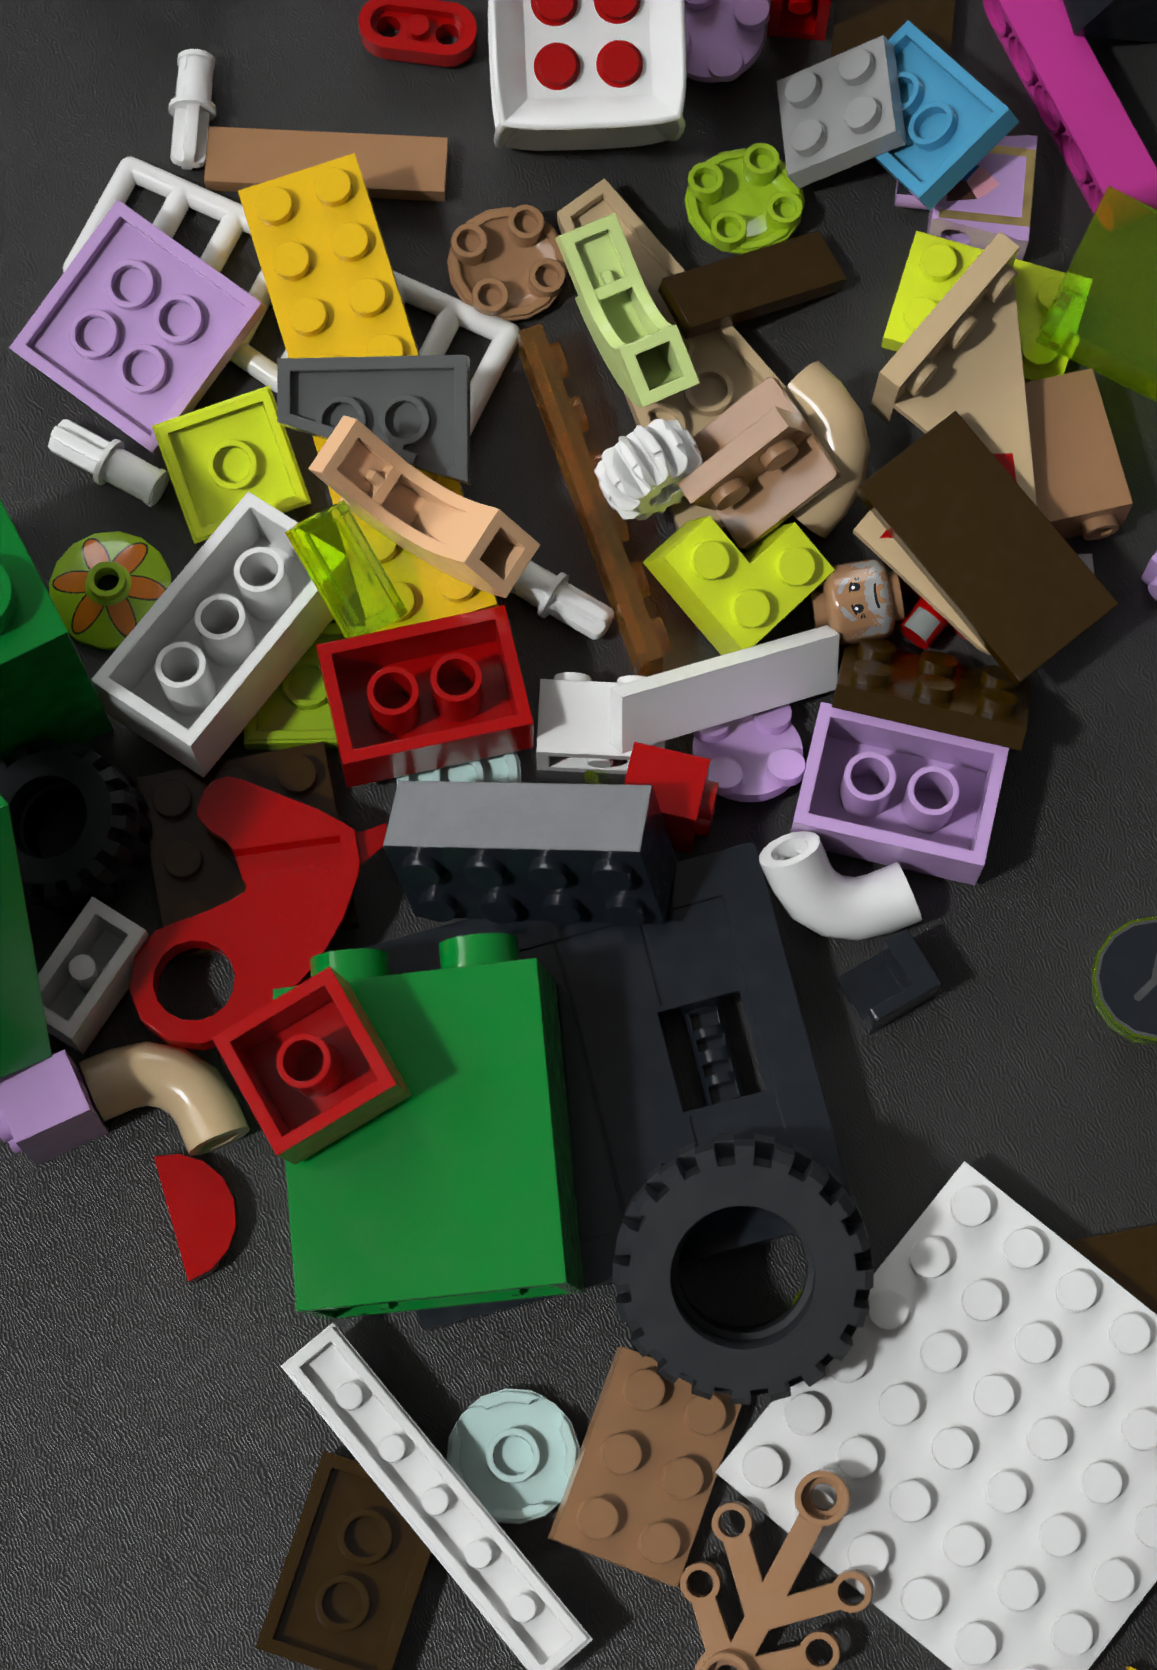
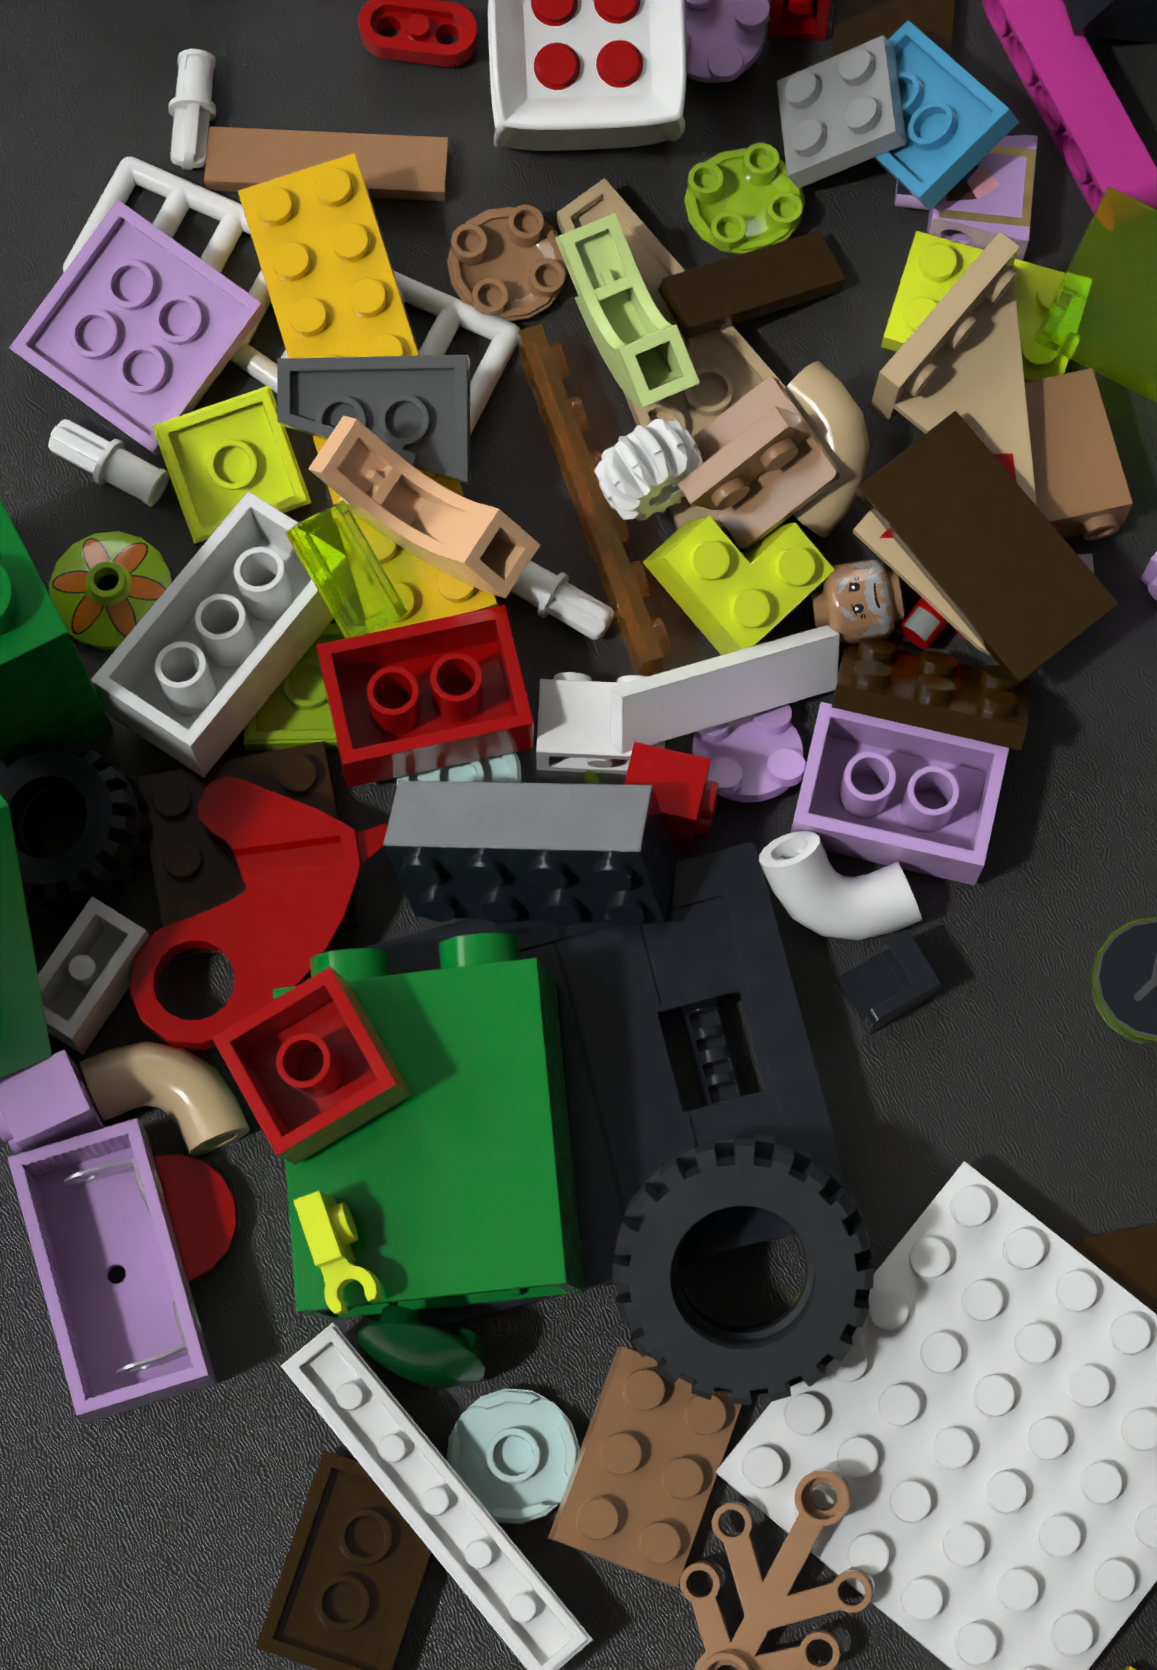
none -> lavender piece [8,1118,217,1423]
none -> neon yellow plate [293,1191,382,1316]
none -> dark green dish [357,1305,486,1388]

